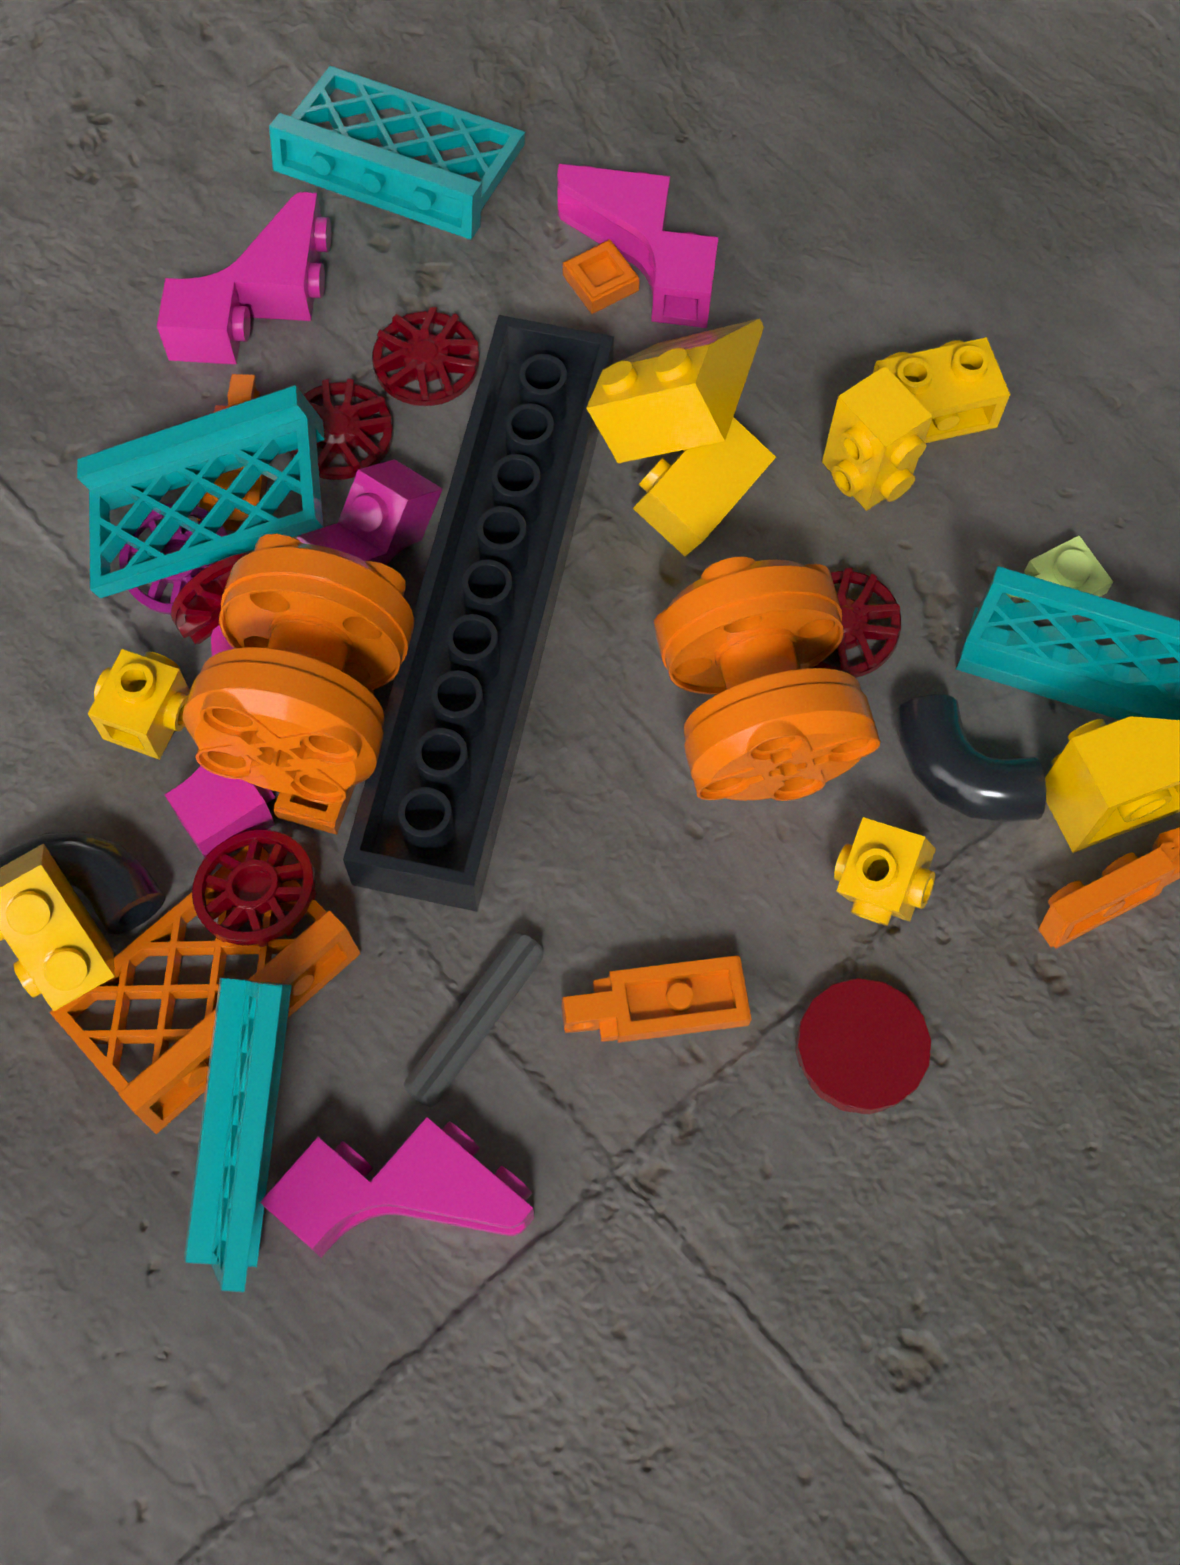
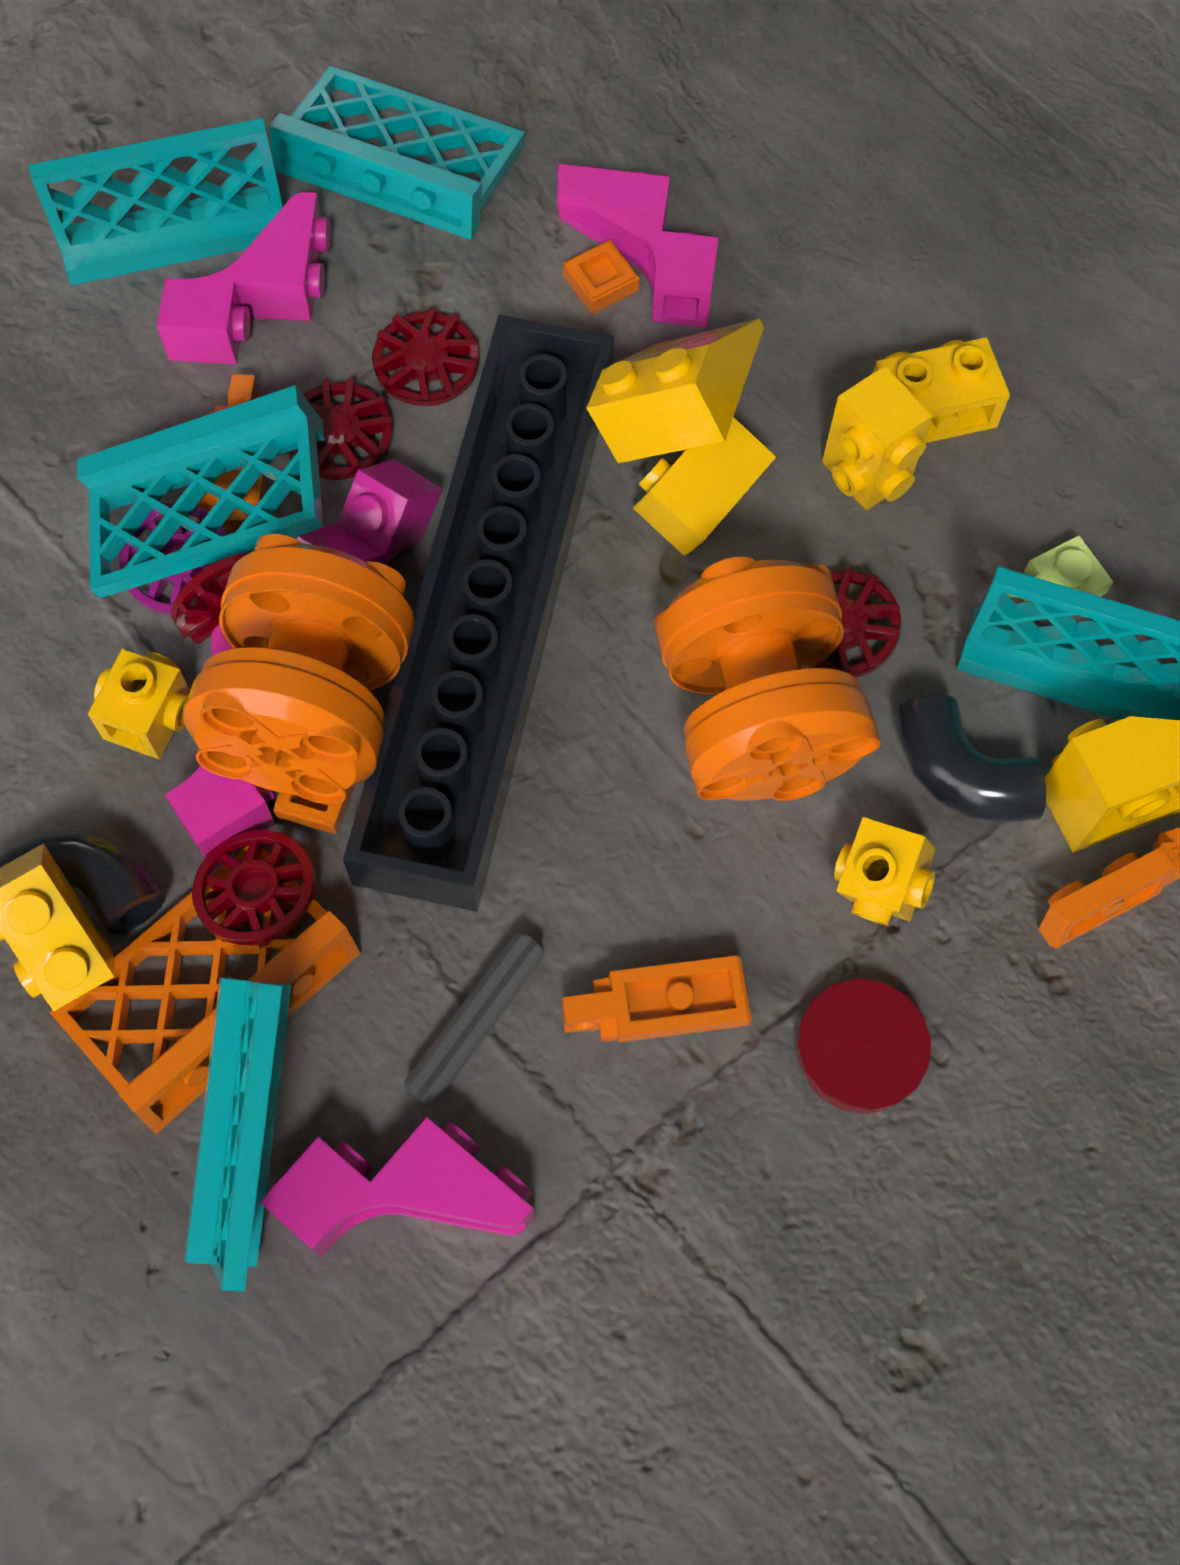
none -> teal fence [28,118,283,286]

